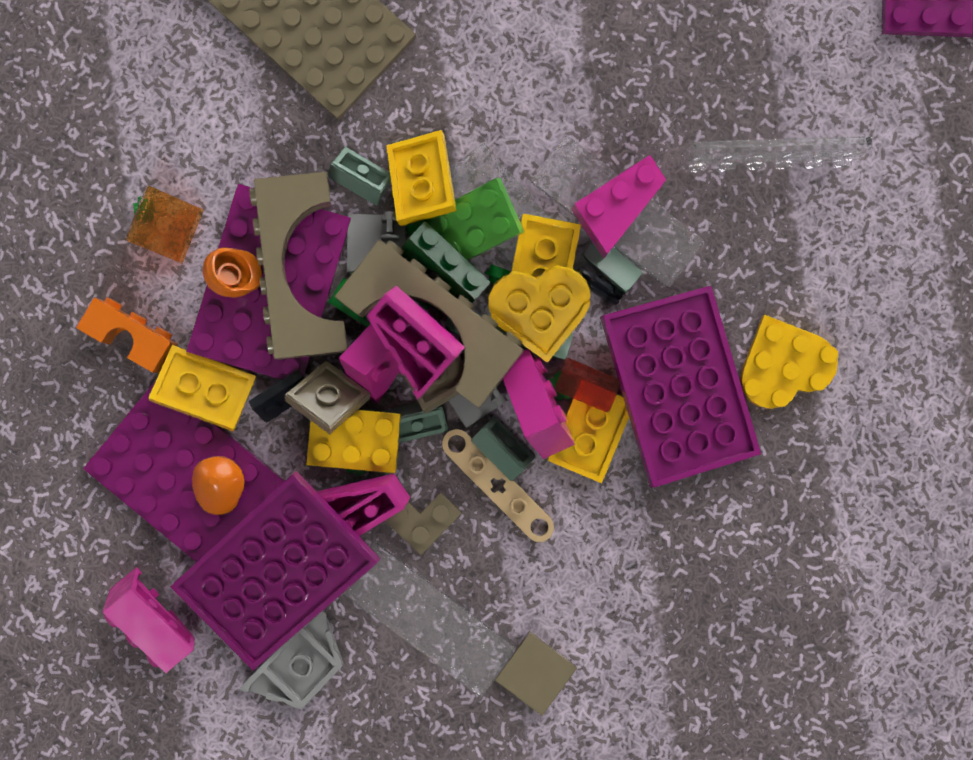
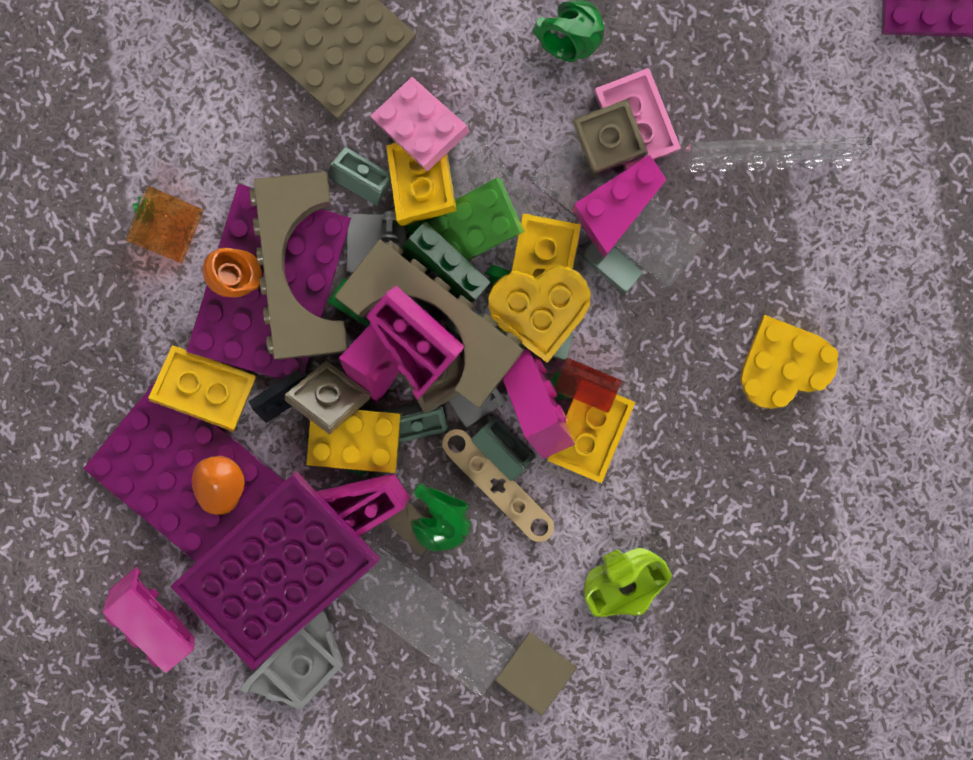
orange arch [76,297,178,374] -> none
black axle [576,267,623,305] -> none
magenta plate [600,286,761,488] -> none
none -> bright pink plate [370,77,470,172]
none -> green helmet [410,483,471,552]
none -> green helmet [532,0,604,62]
none -> dark tan tile [572,99,648,176]
none -> lime piece [584,548,672,617]
none -> bright pink plate [594,68,681,170]

